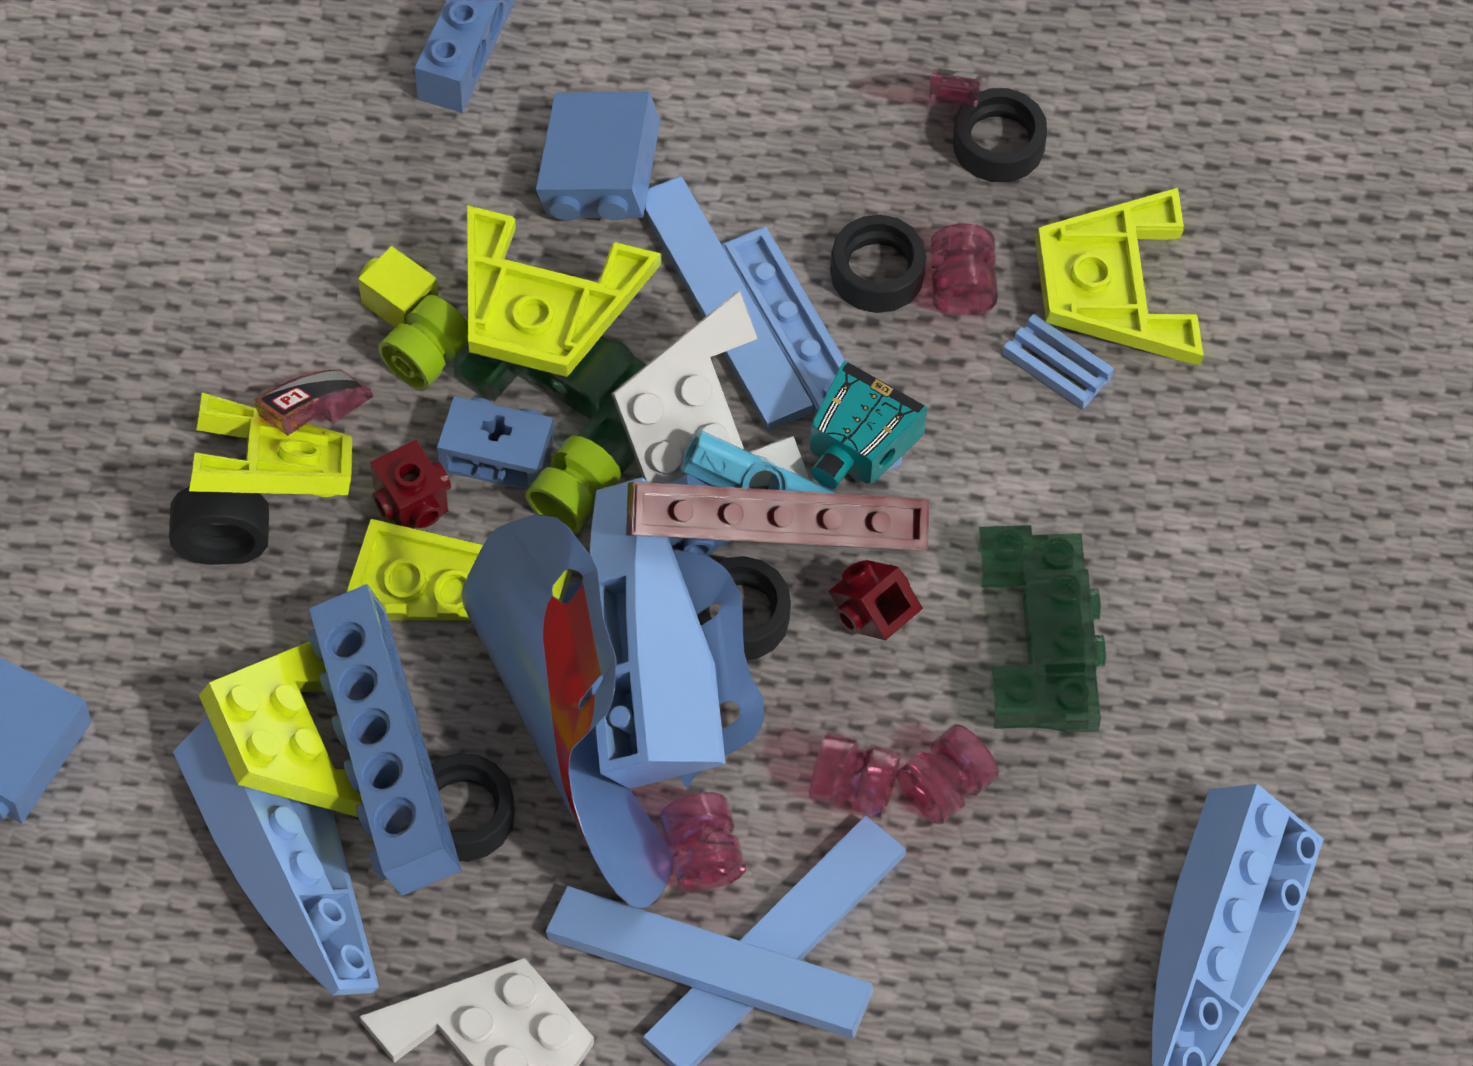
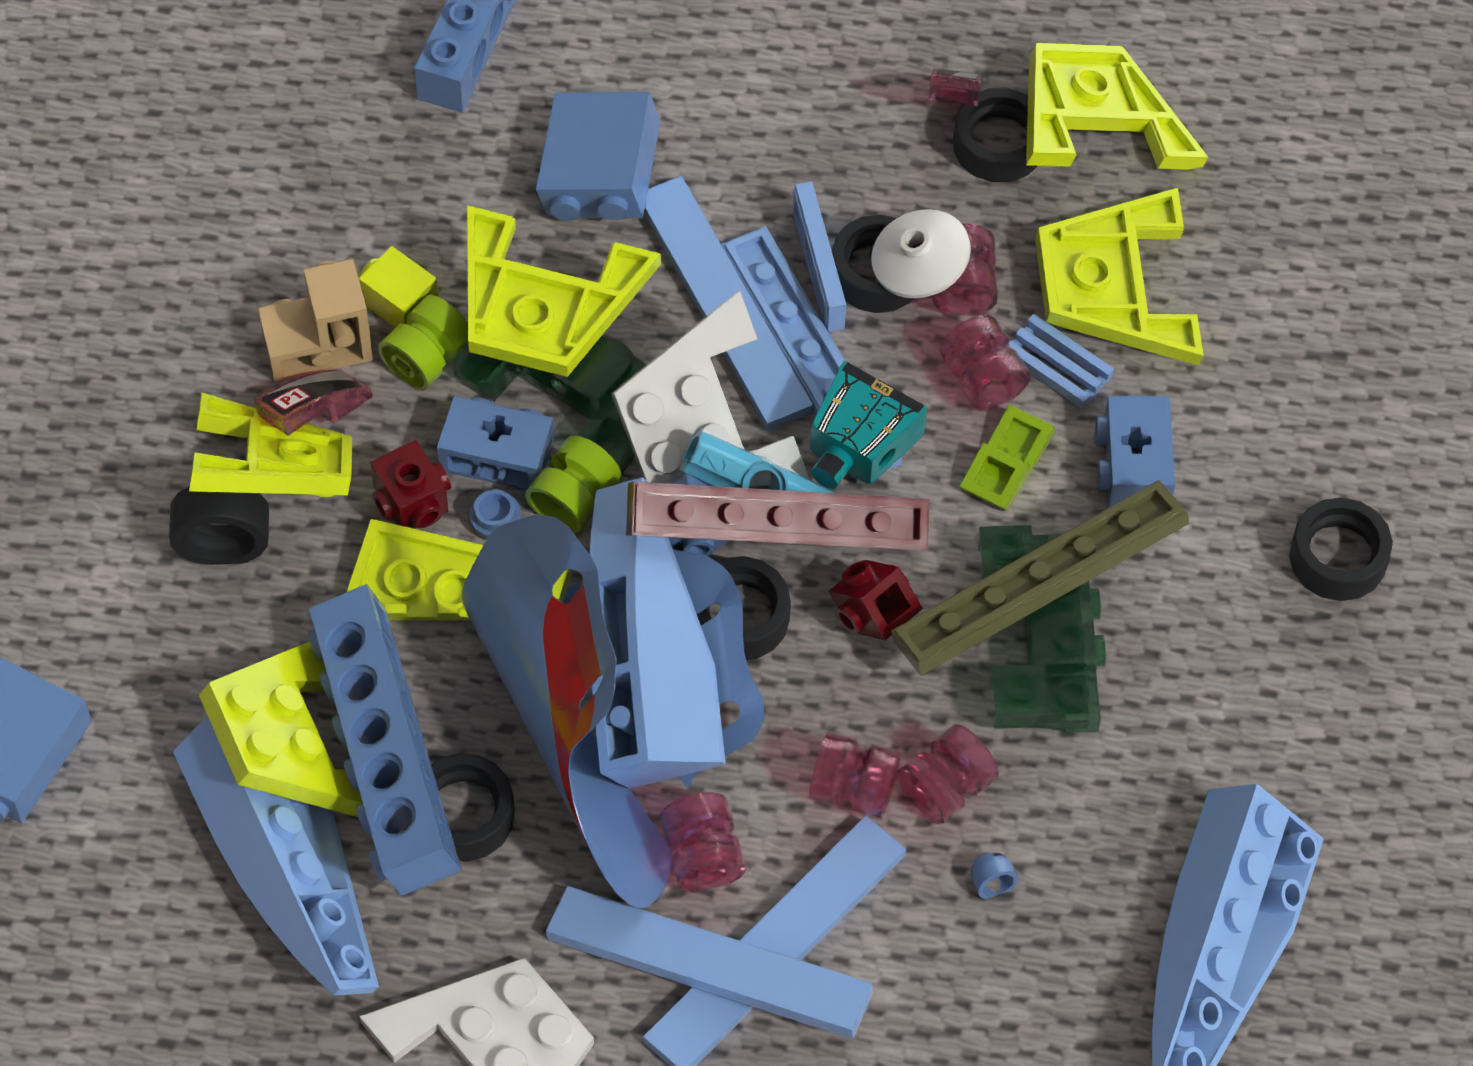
none -> tan brick [258,259,373,382]
none -> medium blue plate [469,489,521,539]
none -> light blue tile [792,181,846,332]
none -> white dish [871,209,971,298]
none -> olive tile [891,480,1189,676]
none -> clear pink wheel [939,315,1031,411]
none -> lime slope [959,404,1056,511]
none -> medium blue hinge [970,852,1018,899]
none -> neon yellow wing [1026,43,1208,170]
none -> medium blue brick [1095,396,1175,508]
none -> black tyre [1289,497,1393,601]

